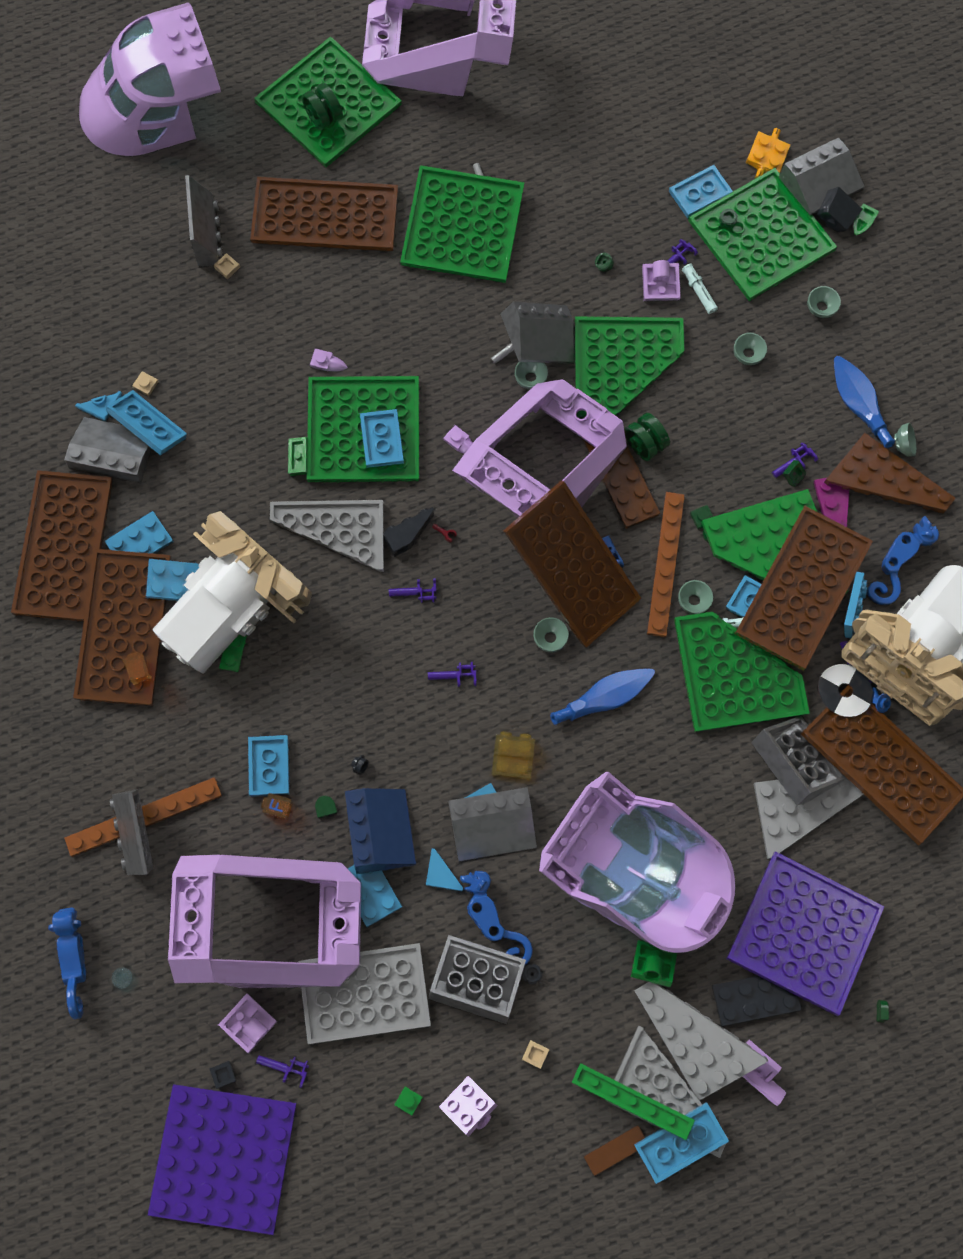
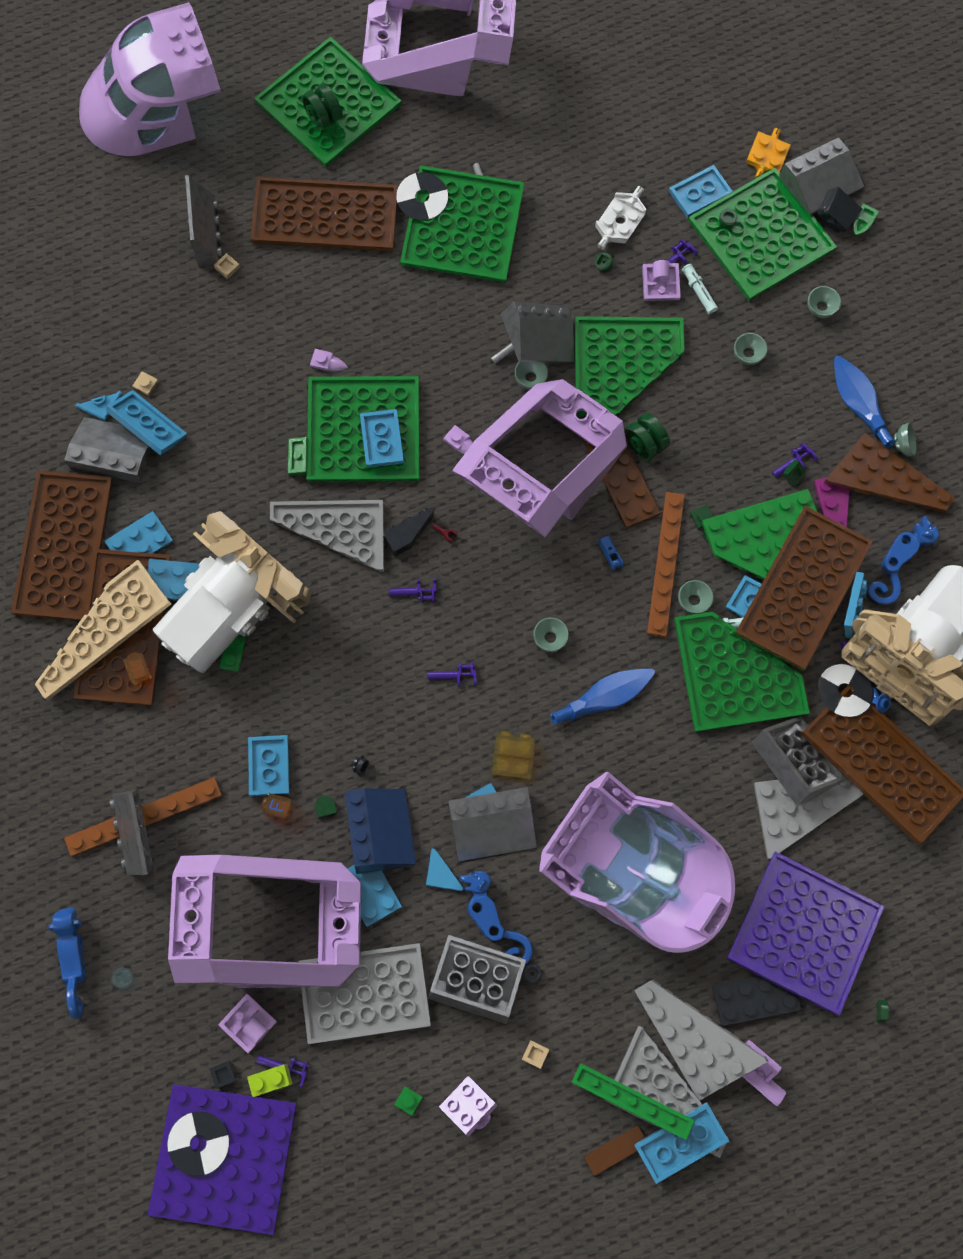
reddish brown plate [503,481,641,648] -> none
green plate [631,940,677,987] -> none
none -> tan wing [35,560,171,701]
none -> sticker [168,1112,229,1176]
none -> lime plate [247,1064,293,1097]
none -> sticker [397,172,448,220]
none -> white plate [595,186,646,250]

